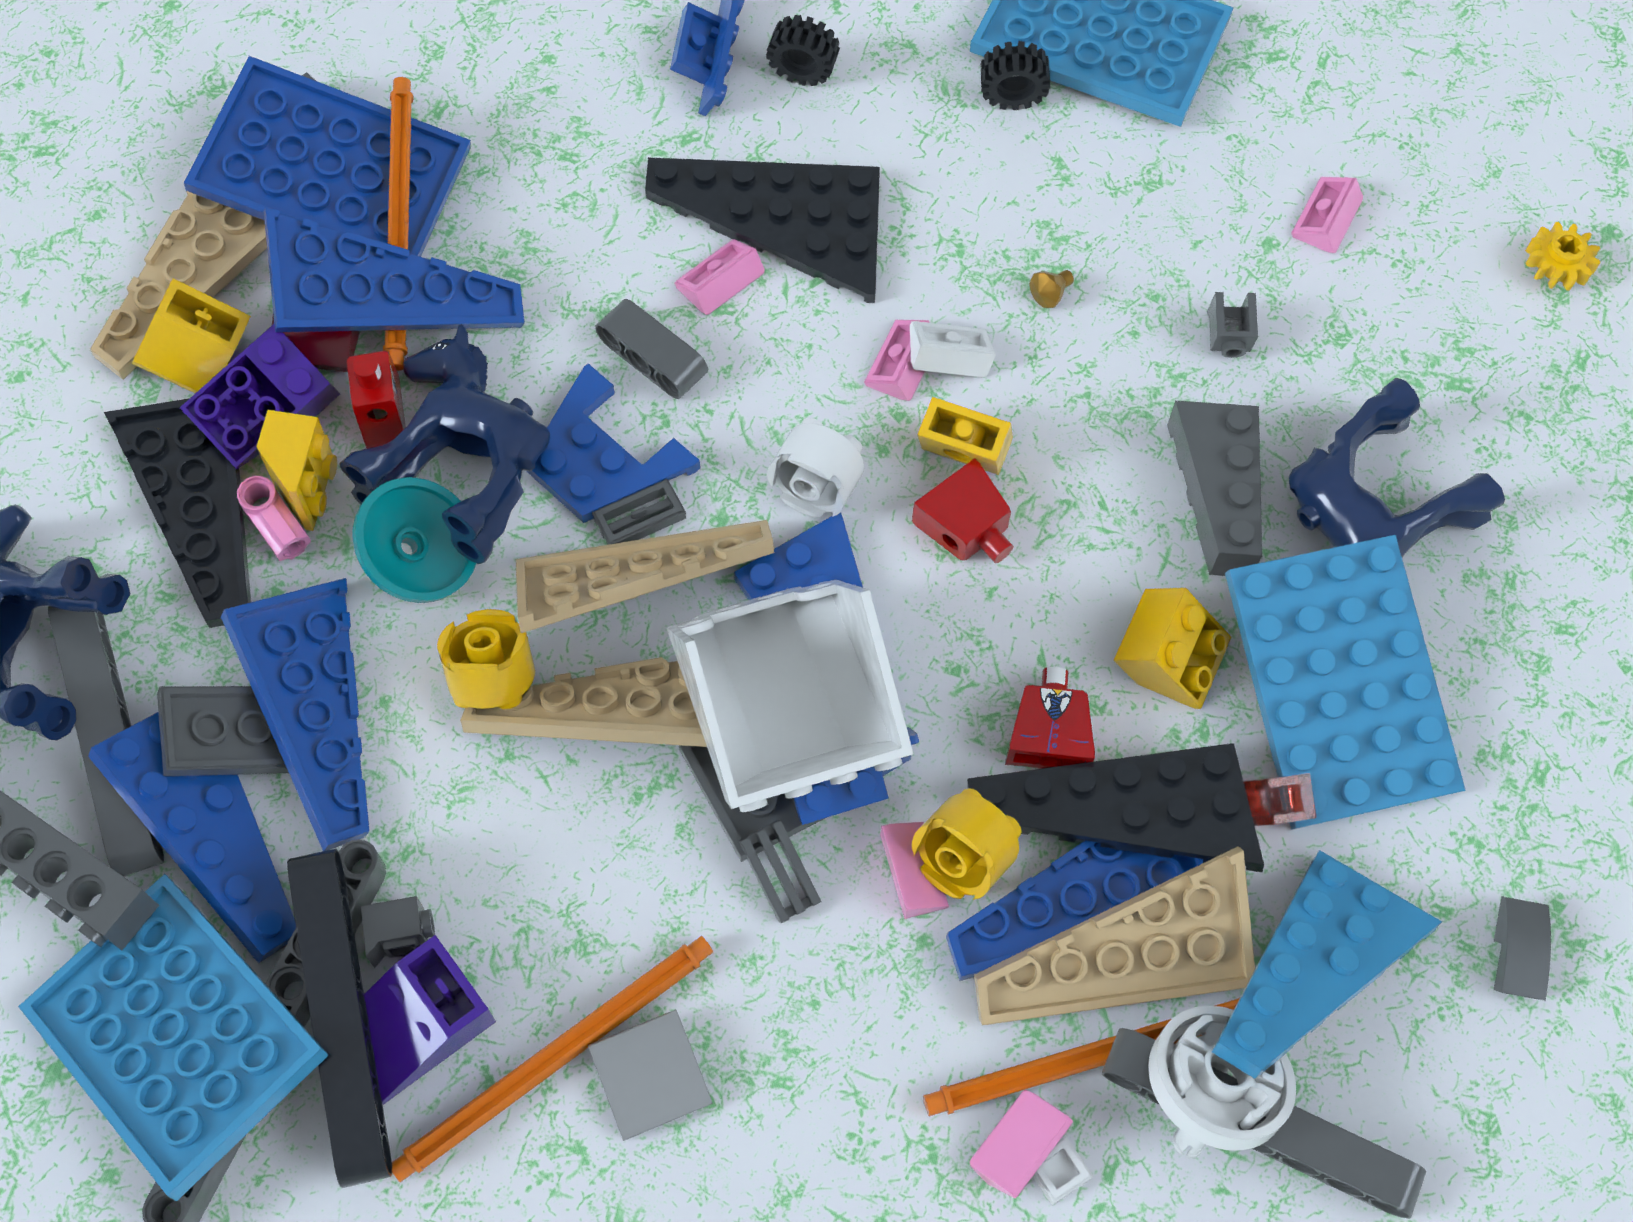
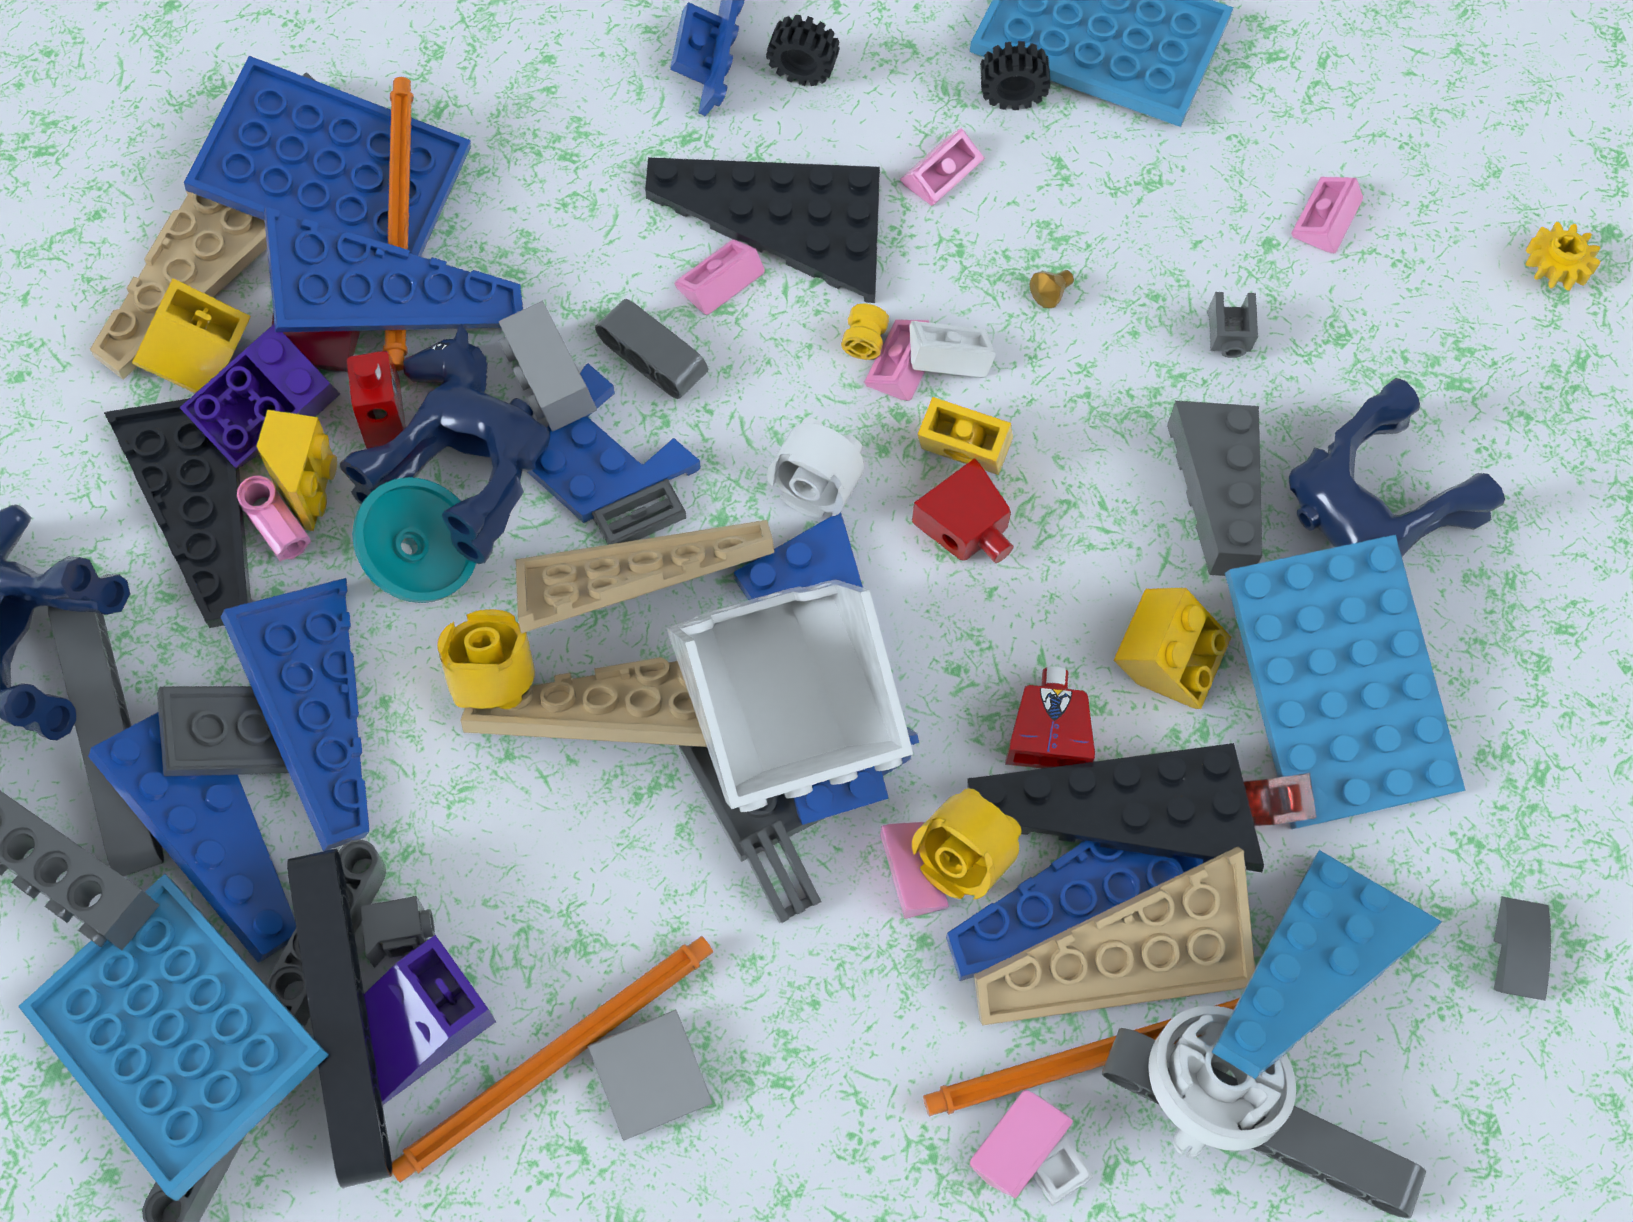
none -> light grey brick [498,300,597,432]
none -> yellow wheel [841,303,889,360]
none -> bright pink slope [900,128,985,206]

